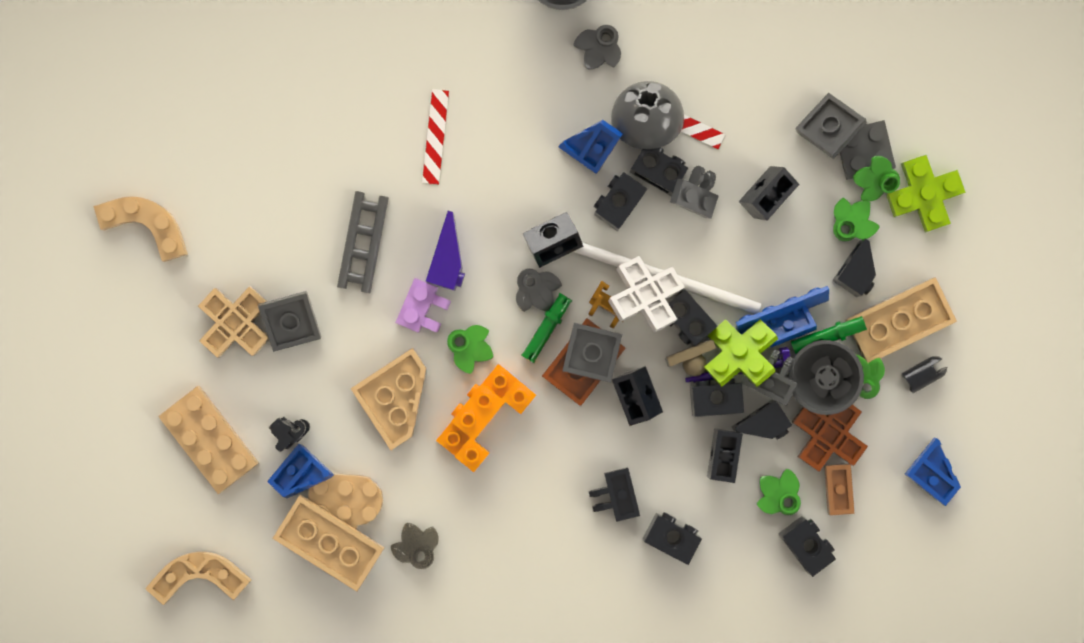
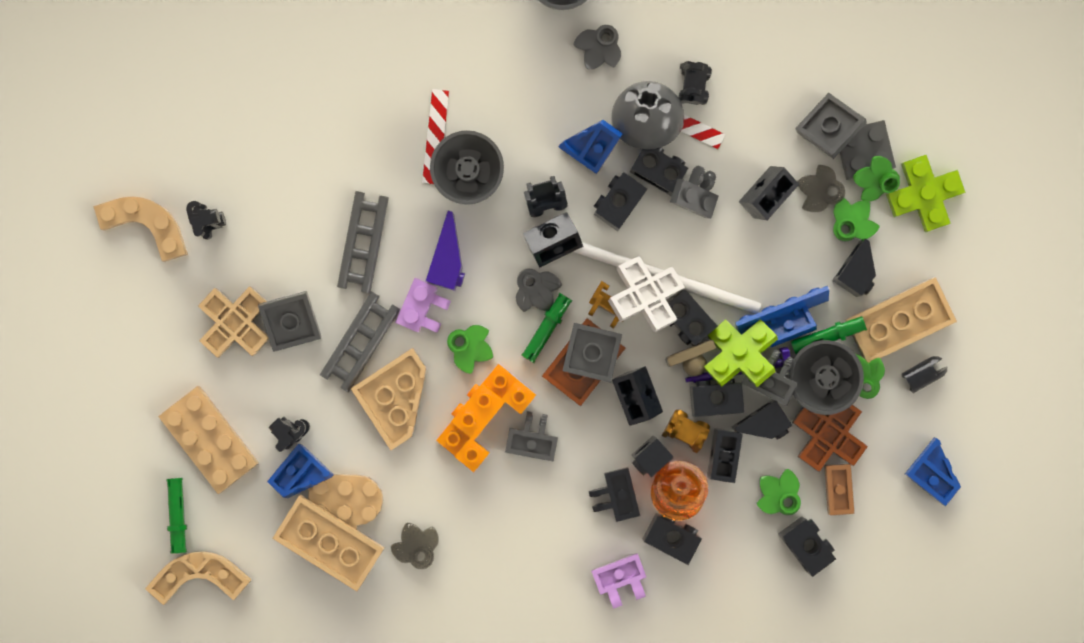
none -> green pin [166,478,187,554]
none -> black piece [186,201,226,240]
none -> dark grey bar [320,291,400,393]
none -> dark grey piece [430,130,504,205]
none -> dark grey hinge [505,411,558,462]
none -> black piece [524,176,568,217]
none -> lavender plate [591,553,646,609]
none -> black brick [632,436,674,478]
none -> clear orange wheel [650,460,709,520]
none -> pearl gold piece [662,410,710,453]
none -> black piece [678,61,712,105]
none -> clear smoke plate [797,165,846,212]

